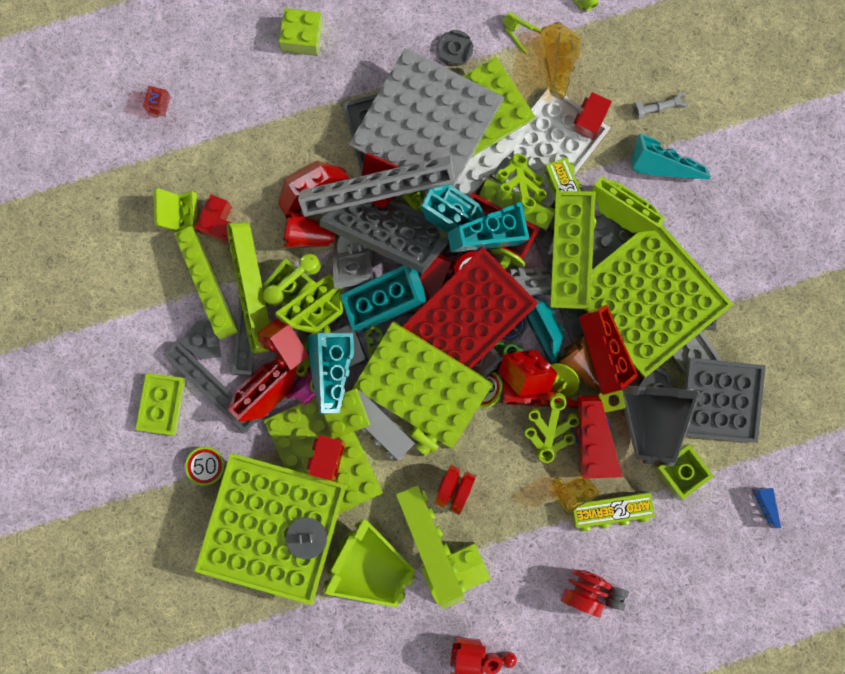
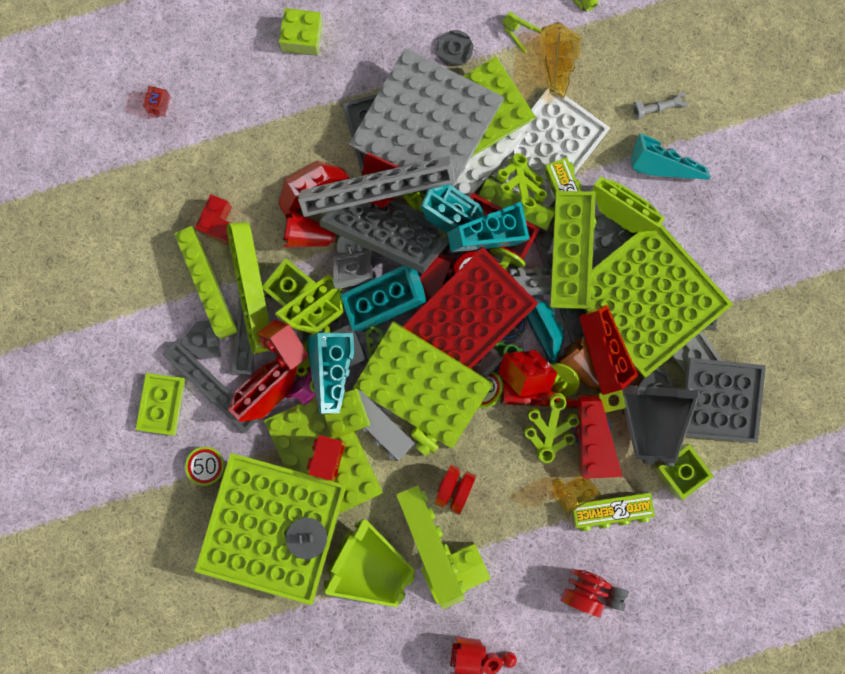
lime bracket [154,188,198,232] -> none
lime piece [263,254,321,307] -> none
red brick [573,92,612,140] -> none
blue slope [752,488,781,528] -> none

